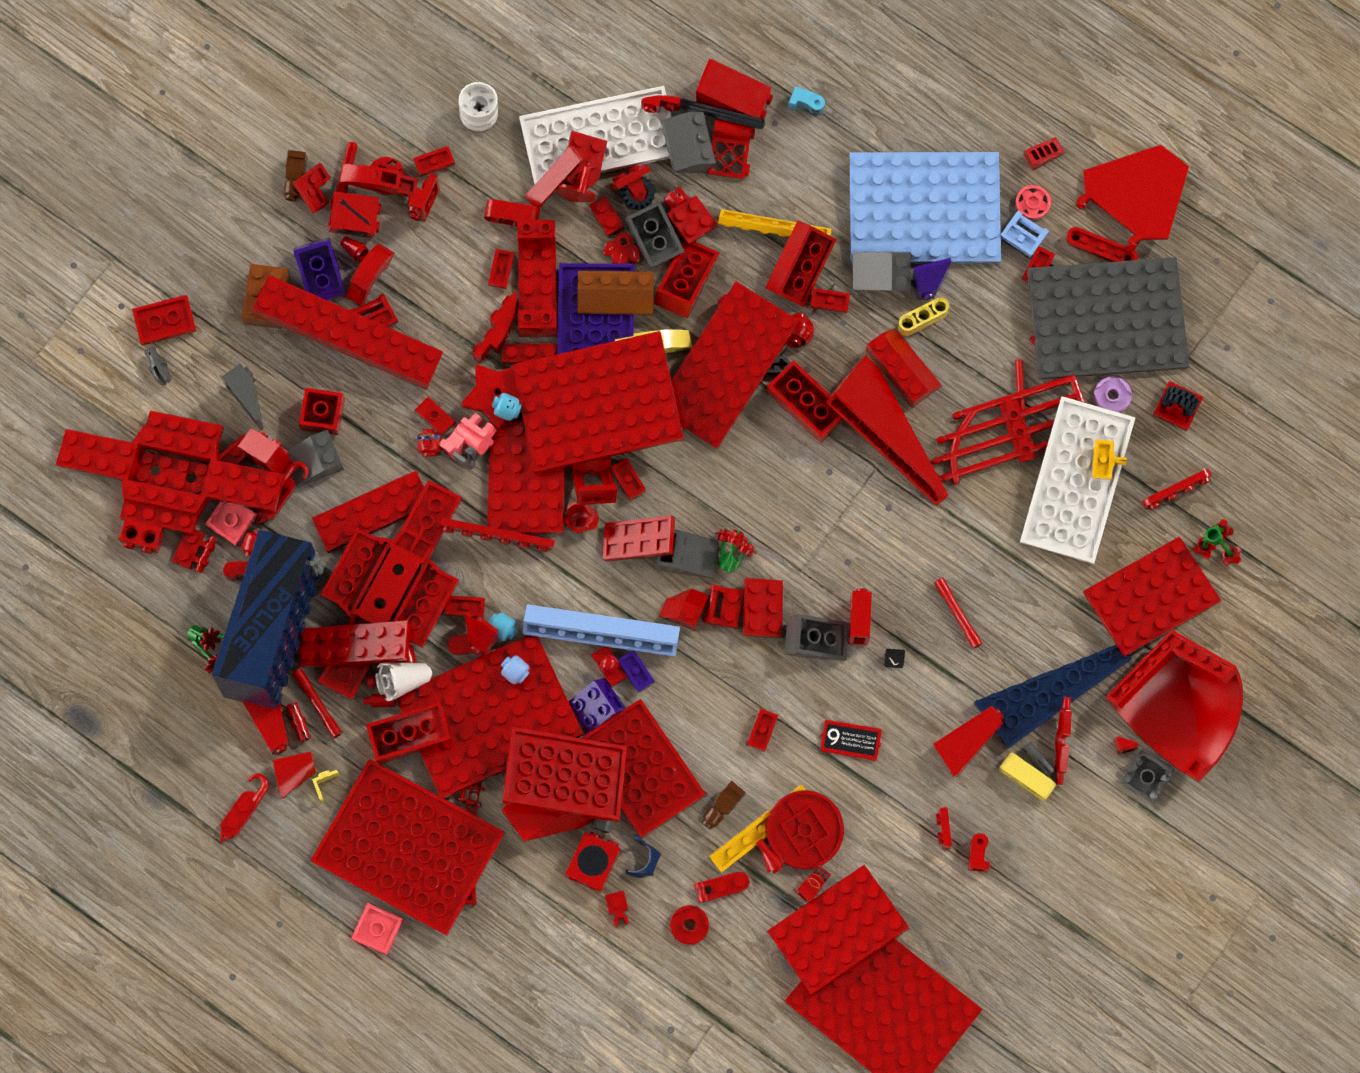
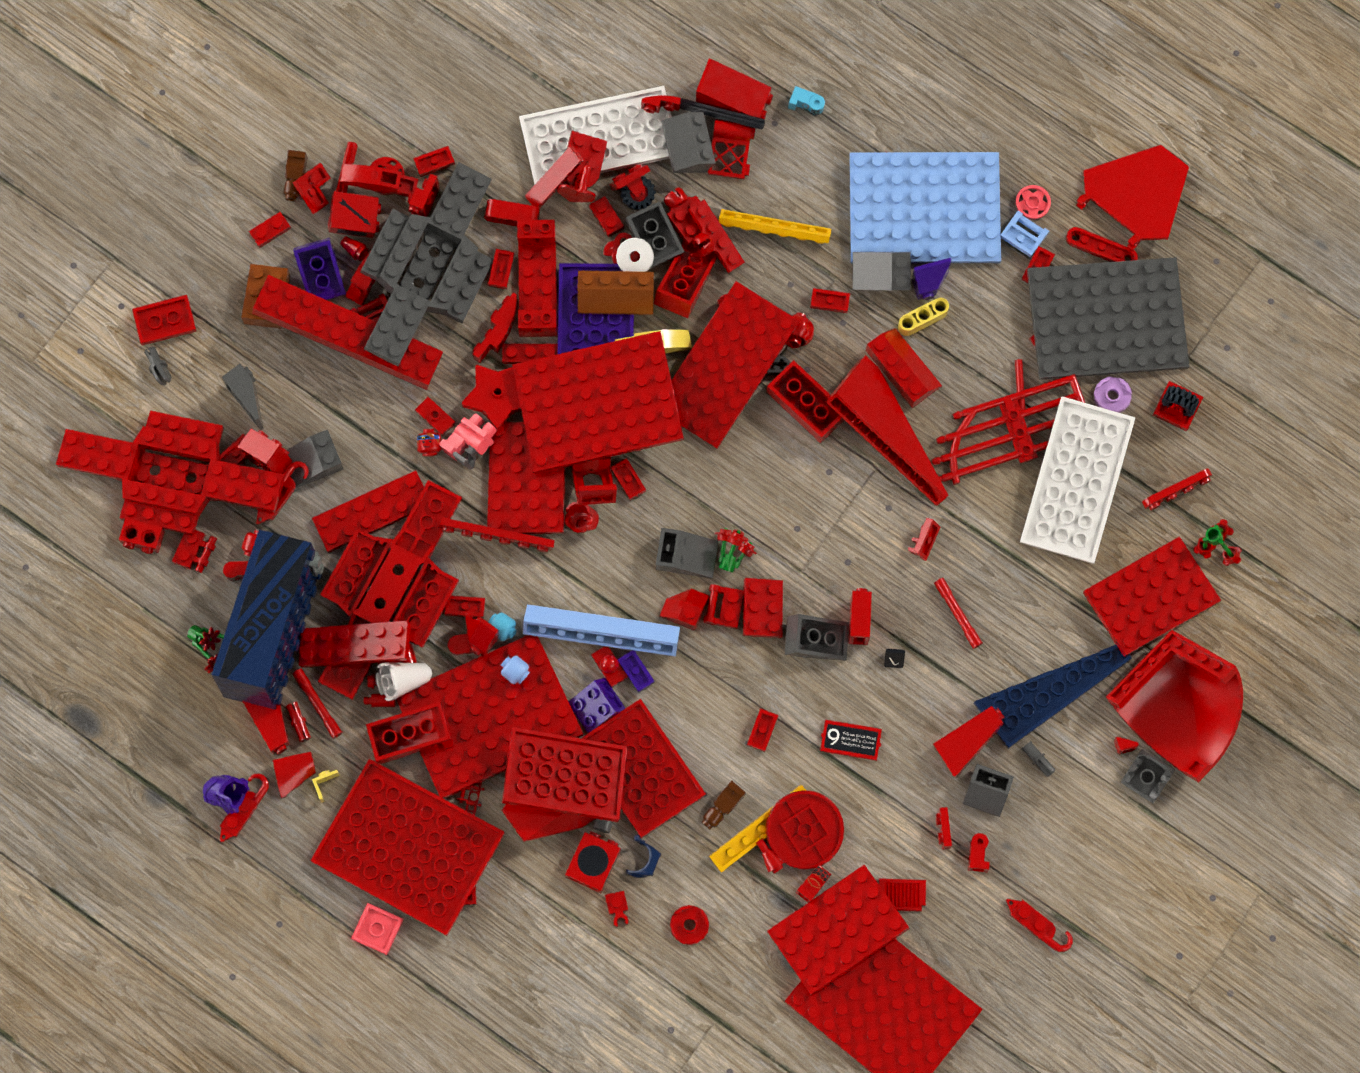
coral tile [205,501,258,546] -> none
red brick [299,388,345,436] -> none
white wheel [459,82,498,131] -> none
medium azure head [492,393,521,421] -> none
plate [603,515,675,562] -> none
red plate [694,872,750,903] -> none
red slope [765,220,837,307] -> none
light yellow beam [999,752,1056,801] -> none
red slope [1023,137,1065,170] -> none
red piece [1054,697,1072,785] -> none
yellow plate [1092,439,1127,480] -> none
none -> dark purple helmet [203,775,249,814]
none -> red plate [249,212,291,248]
none -> dark grey piece [360,162,494,366]
none -> white tile [616,238,654,272]
none -> red plate [688,199,745,273]
none -> red window [879,878,926,912]
none -> red plate [908,518,941,561]
none -> dark grey slope [963,764,1014,817]
none -> red plate [1006,899,1073,952]

